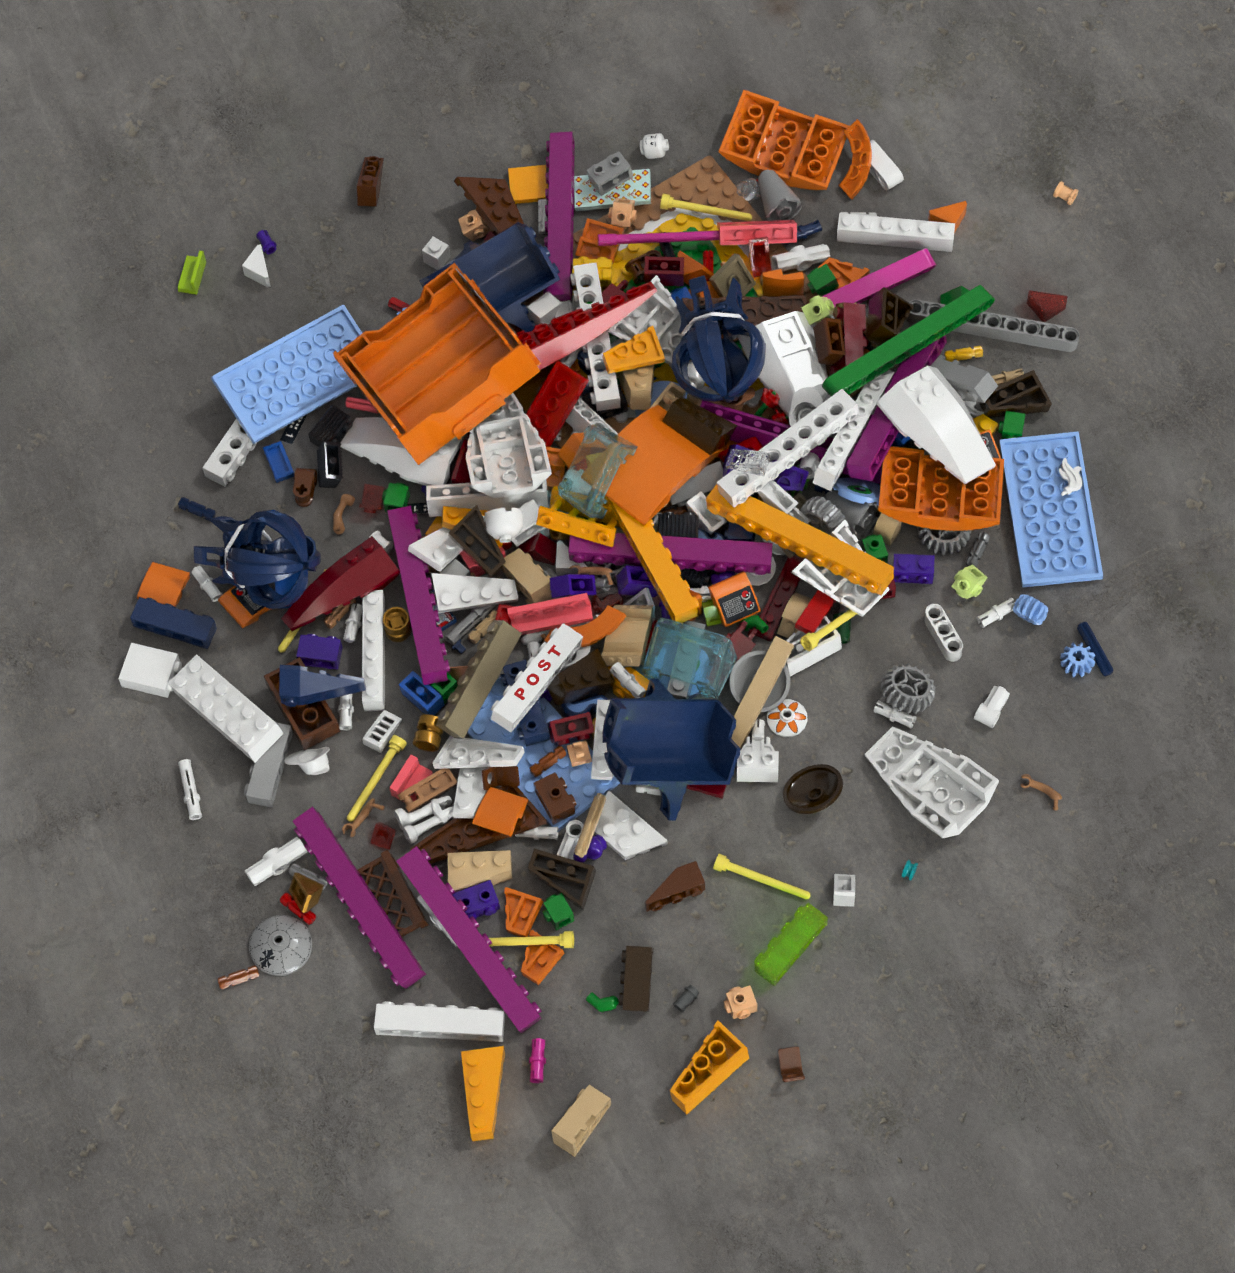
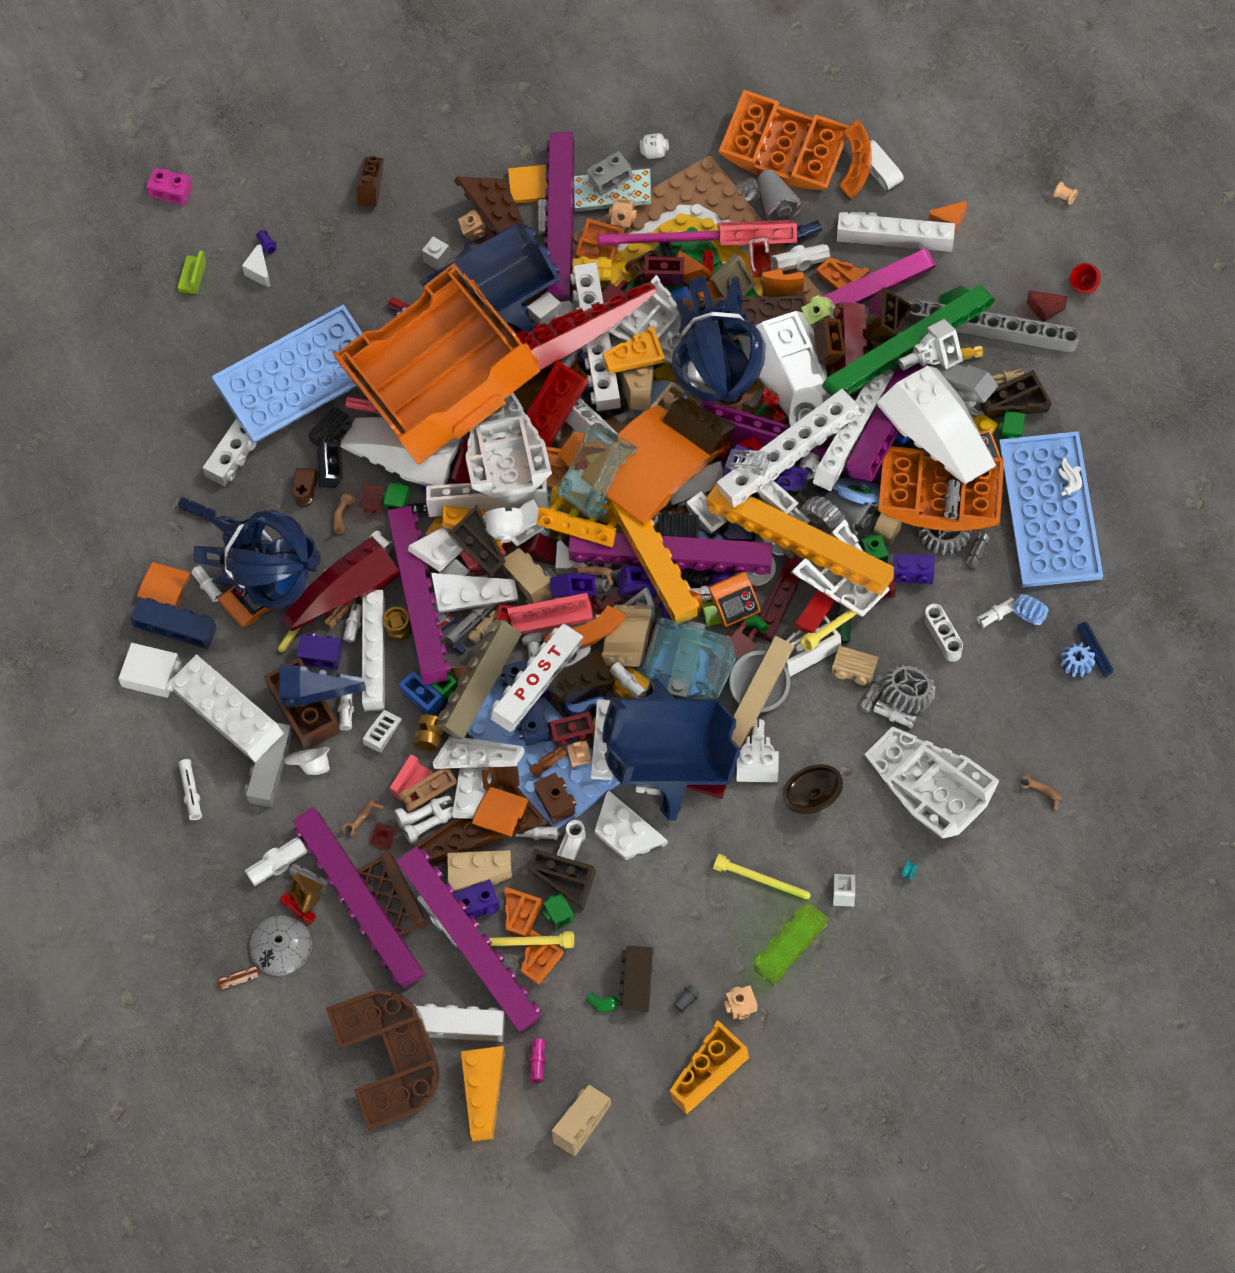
blue tile [263,441,295,483] -> none
black sticker [280,415,307,444] -> none
light yellow piece [347,735,407,822] -> none
dark purple animal [573,835,607,863] -> none
tan axle [574,793,606,858] -> none
reddish brown slope [645,861,705,912] -> none
light yellow piece [660,194,752,221] -> none
white dish [767,699,807,737] -> none
tan brick [777,593,811,638] -> none
reddish brown bracket [778,1046,805,1082] -> none
green brick [807,264,839,297] -> none
yellowish green brick [951,565,988,599] -> none
white piece [974,686,1010,728] -> none
none -> dark pink brick [146,168,193,205]
none -> reddish brown plate [326,991,439,1130]
none -> tan brick [832,646,879,685]
none -> light grey axle [860,675,883,712]
none -> white brick [898,319,963,371]
none -> light grey pin [944,480,960,519]
none -> red piece [1070,263,1101,294]

